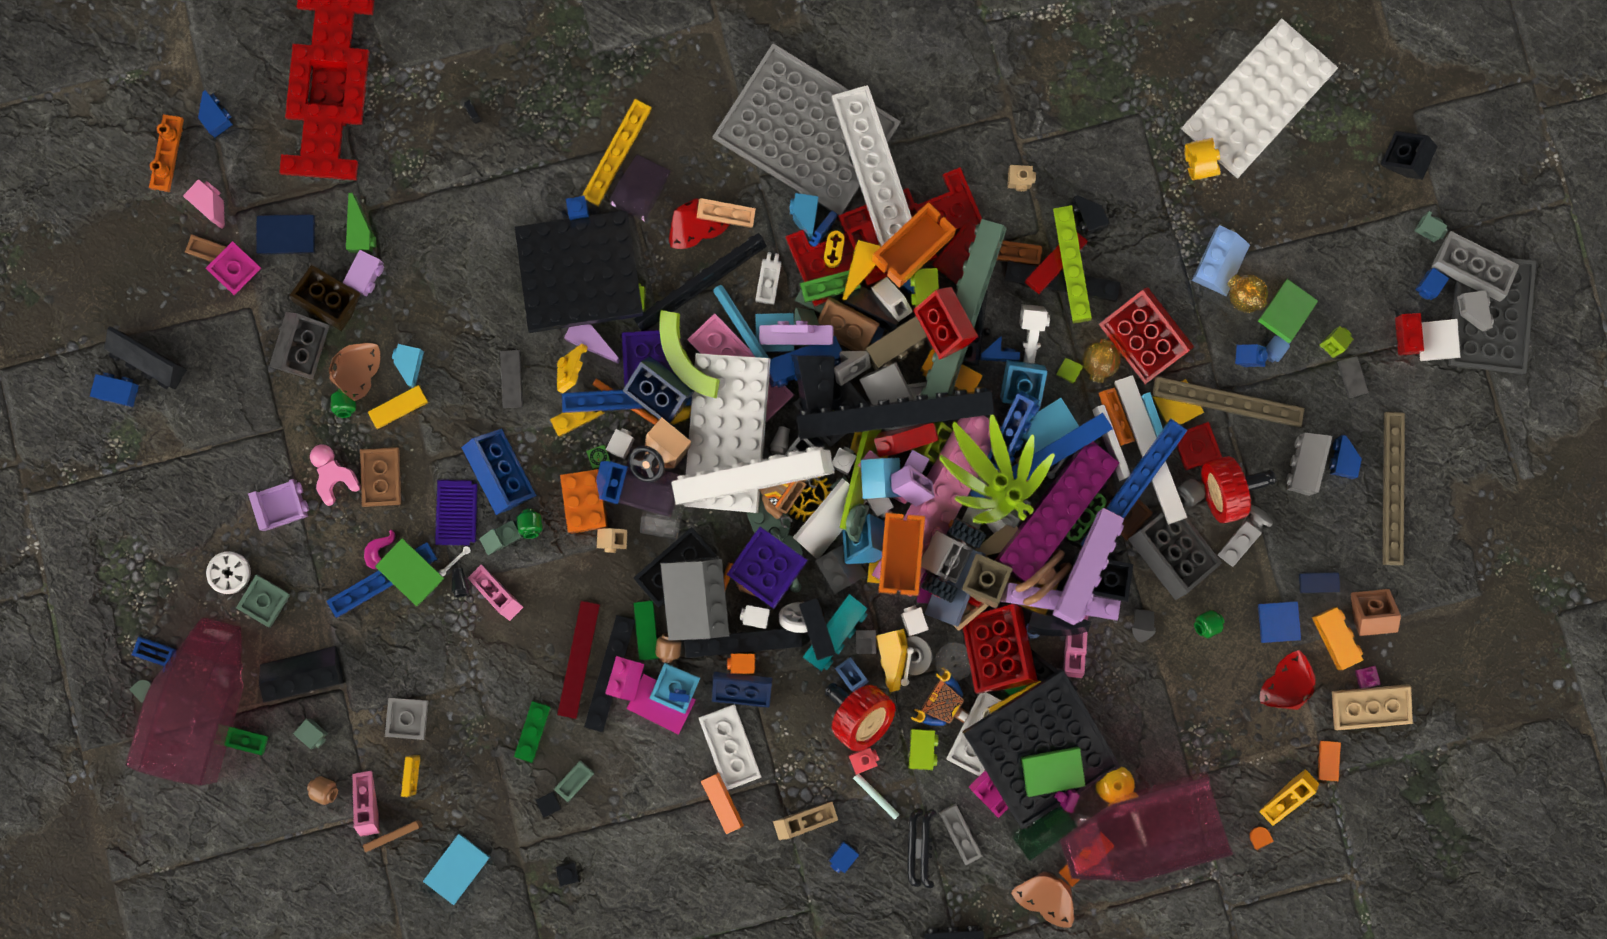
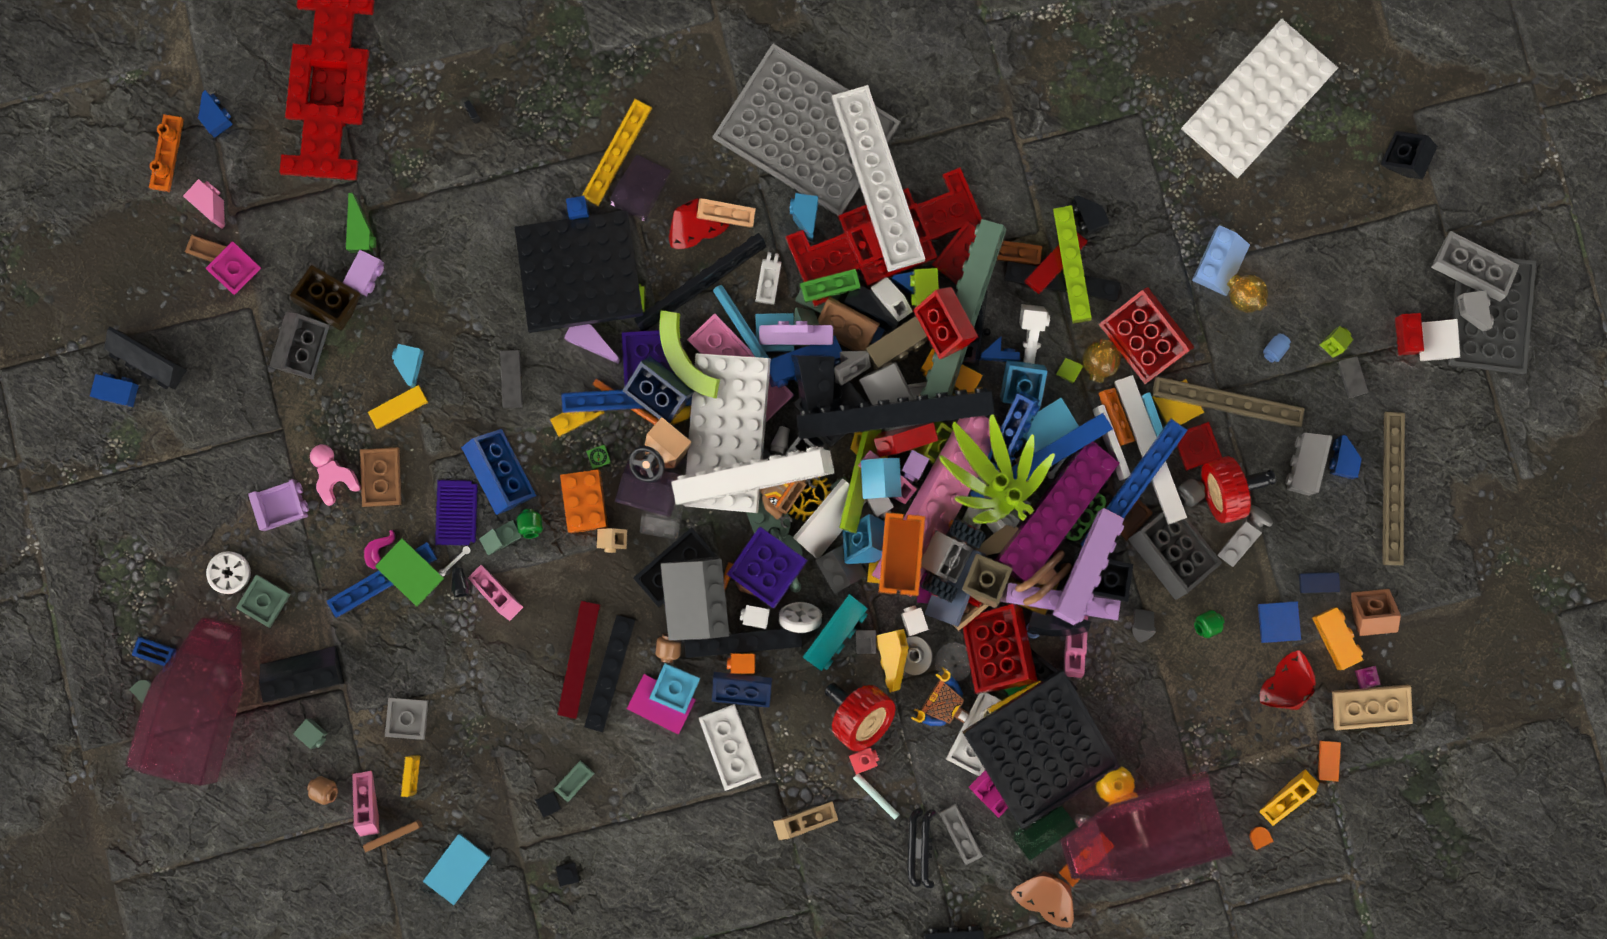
green plate [224,727,269,755] -> none
dark blue tile [256,215,315,254] -> none
nougat piece [329,343,380,401] -> none
green head [331,389,356,418] -> none
green plate [514,701,551,763] -> none
yellow wing [557,344,588,393] -> none
blue slope [596,461,627,504] -> none
dark pink brick [605,656,644,701] -> none
white brick [606,428,635,460] -> none
green tile [634,601,659,661] -> none
blue plate [669,689,690,703] -> none
orange tile [701,773,744,834] -> none
black tile [799,598,836,661] -> none
blue tile [809,211,838,247] -> none
yellow beam [824,231,844,268] -> none
blue brick [829,841,859,873] -> none
white brick [832,447,857,475] -> none
medium blue slope [835,657,869,693] -> none
yellow slope [842,240,880,300] -> none
sand green tile [846,504,869,542] -> none
orange piece [872,202,956,288] -> none
lavender brick [890,465,935,507] -> none
white hinge [901,647,914,686] -> none
lime brick [909,729,938,770] -> none
tan brick [1007,165,1036,191] -> none
bright green tile [1021,747,1085,797] -> none
magenta tile [1055,789,1080,813] -> none
yellow brick [1185,138,1220,180] -> none
blue brick [1235,344,1268,367] -> none
bright green tile [1258,279,1318,343] -> none
sand green brick [1414,211,1448,242] -> none
blue brick [1415,268,1449,300] -> none

